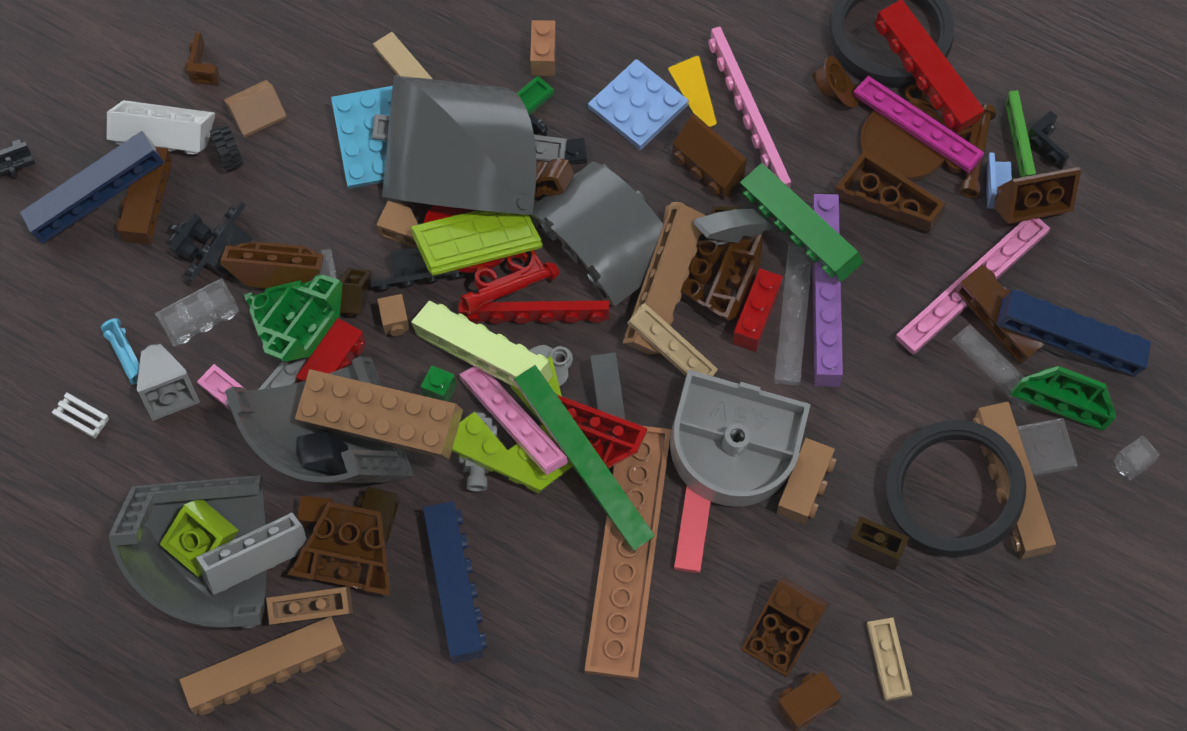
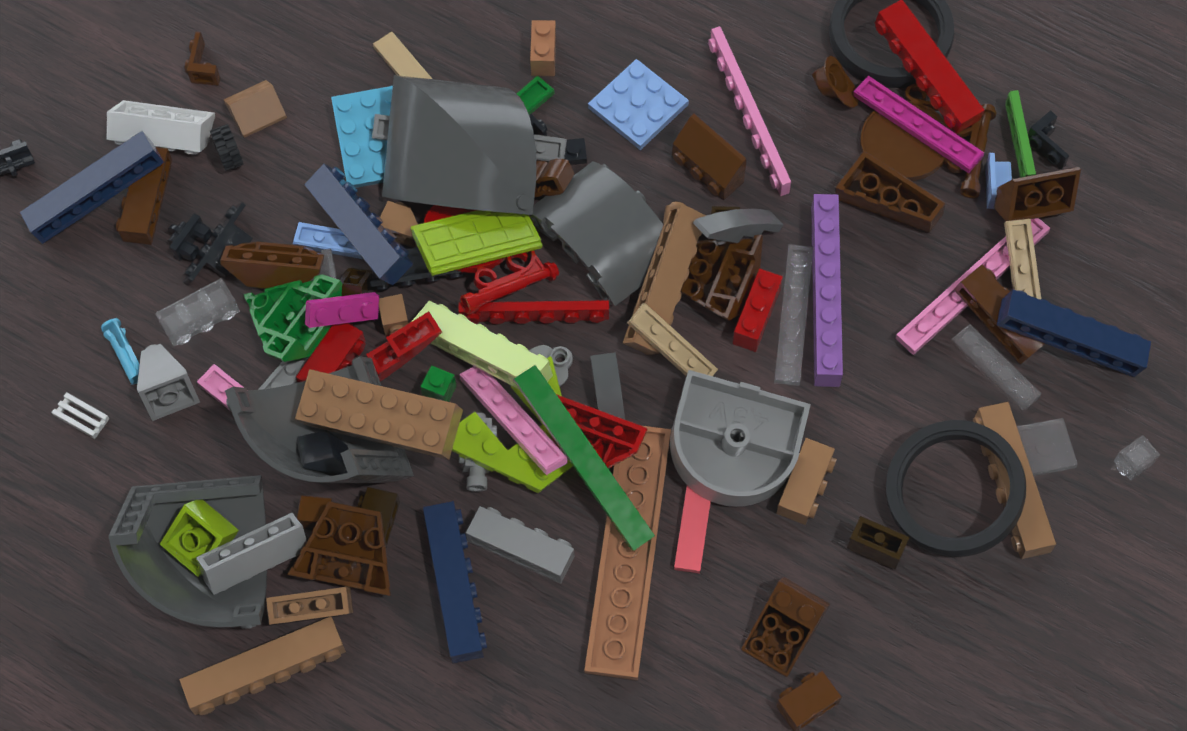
yellow sticker [668,56,717,127] -> none
green brick [740,163,863,282] -> none
tan tile [866,618,912,701] -> none
green wedge [1010,366,1116,431] -> none
none -> light blue tile [293,222,364,259]
none -> dark blue brick [304,164,413,285]
none -> dark pink plate [305,292,379,328]
none -> red slope [366,311,442,382]
none -> light grey brick [466,506,575,584]
none -> tan tile [1004,219,1041,299]

